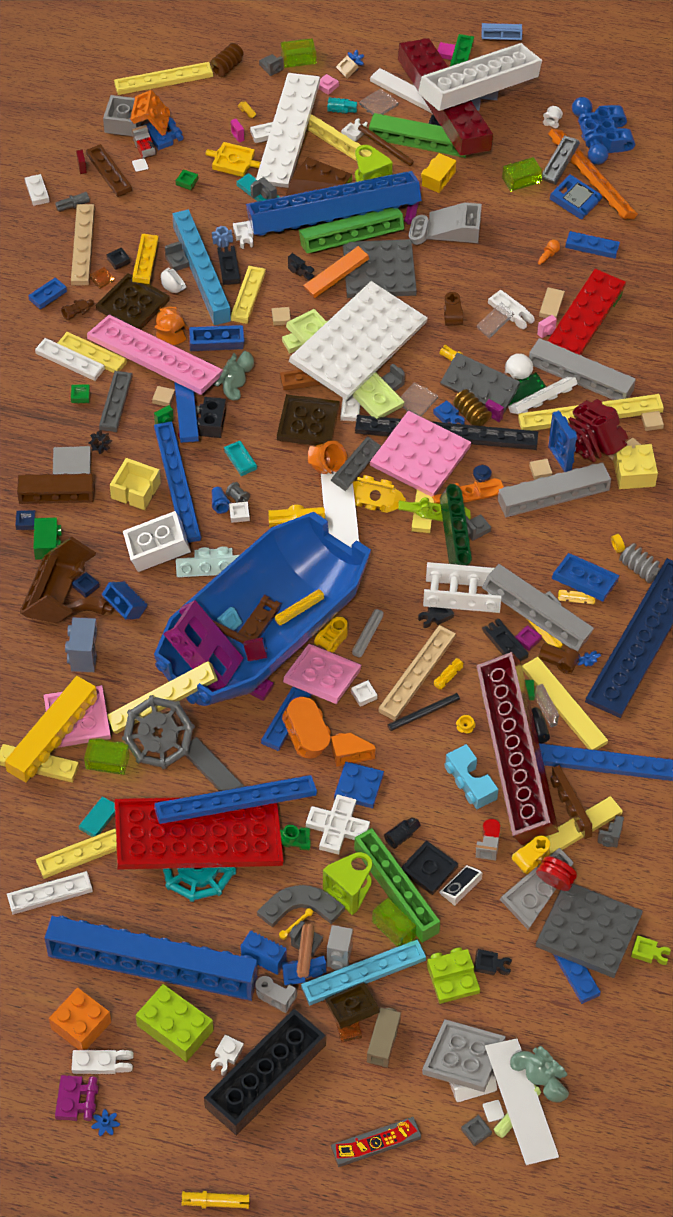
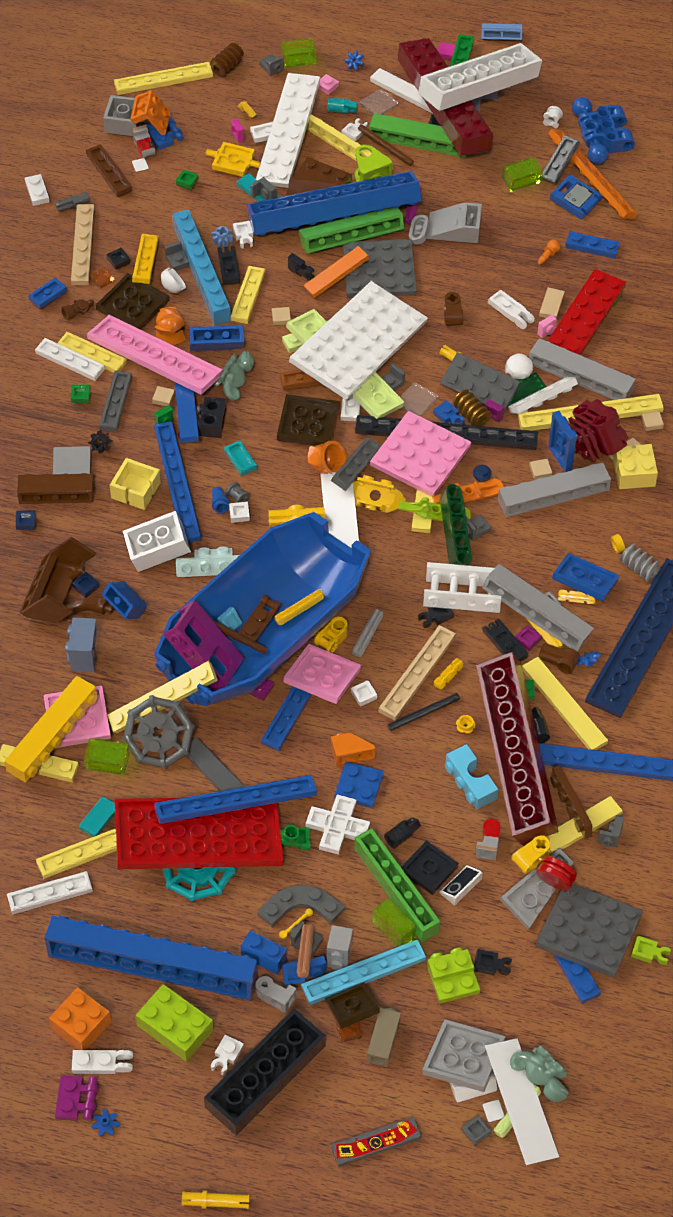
green brick [33,517,62,560] -> none
dark red tile [76,149,87,174] -> none
dark red tile [243,637,267,661] -> none
orange brick [282,697,331,759] -> none
lime hose [323,852,372,915] -> none
tan tile [336,56,359,79] -> none
yellow brick [421,153,456,193] -> none
clear tile [477,302,514,339] -> none
clear tile [535,684,559,727] -> none

